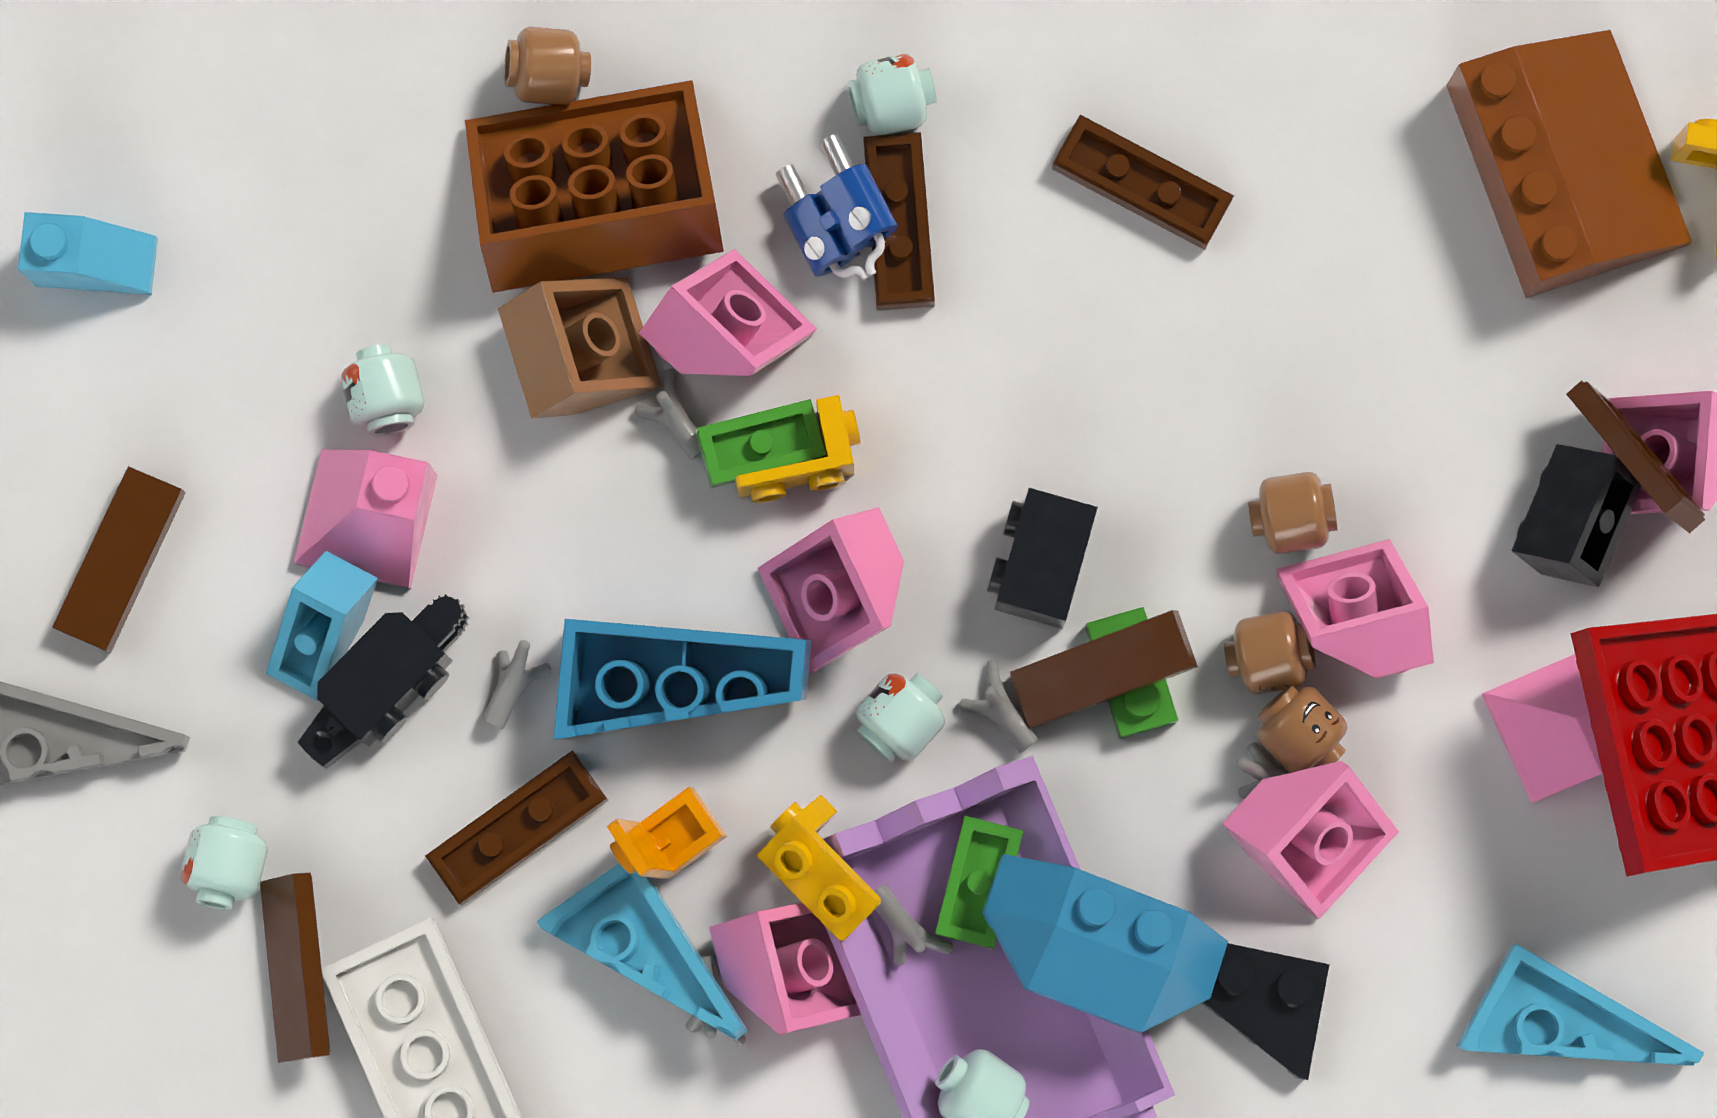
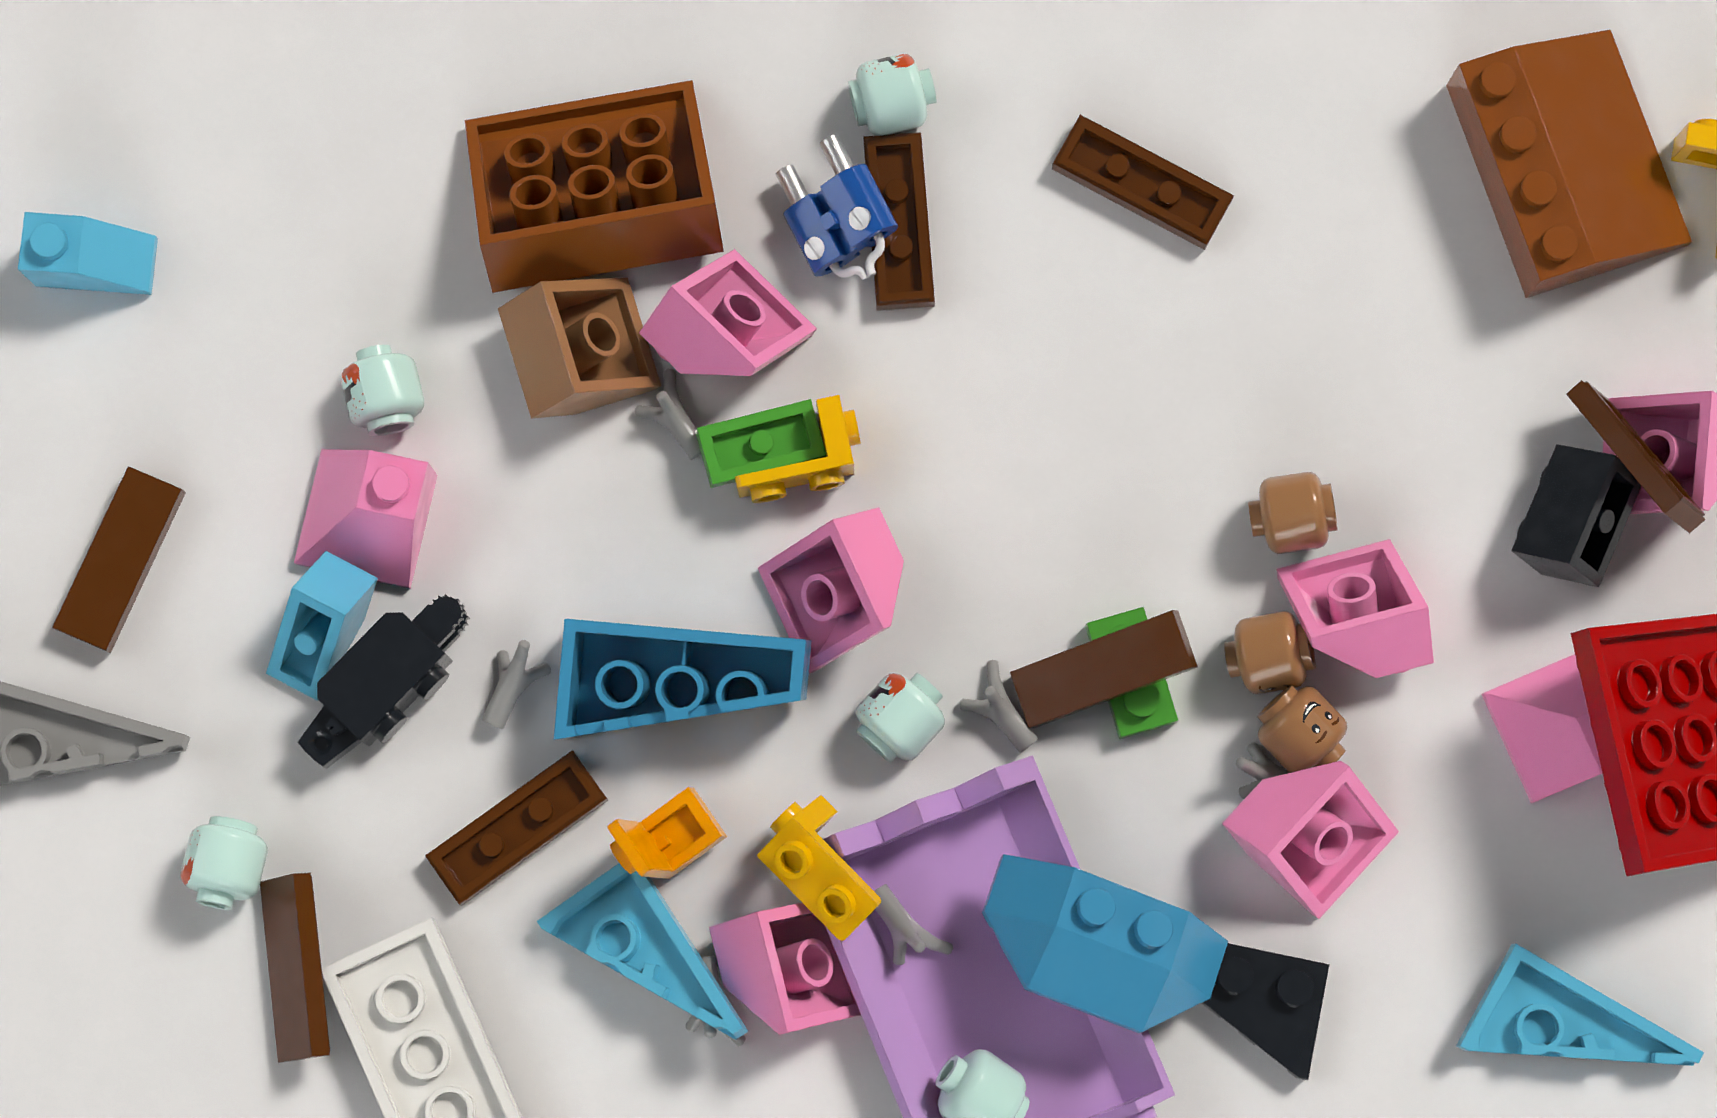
medium nougat head [504,27,591,106] -> none
bright green plate [935,816,1023,949] -> none
black brick [987,488,1098,629] -> none

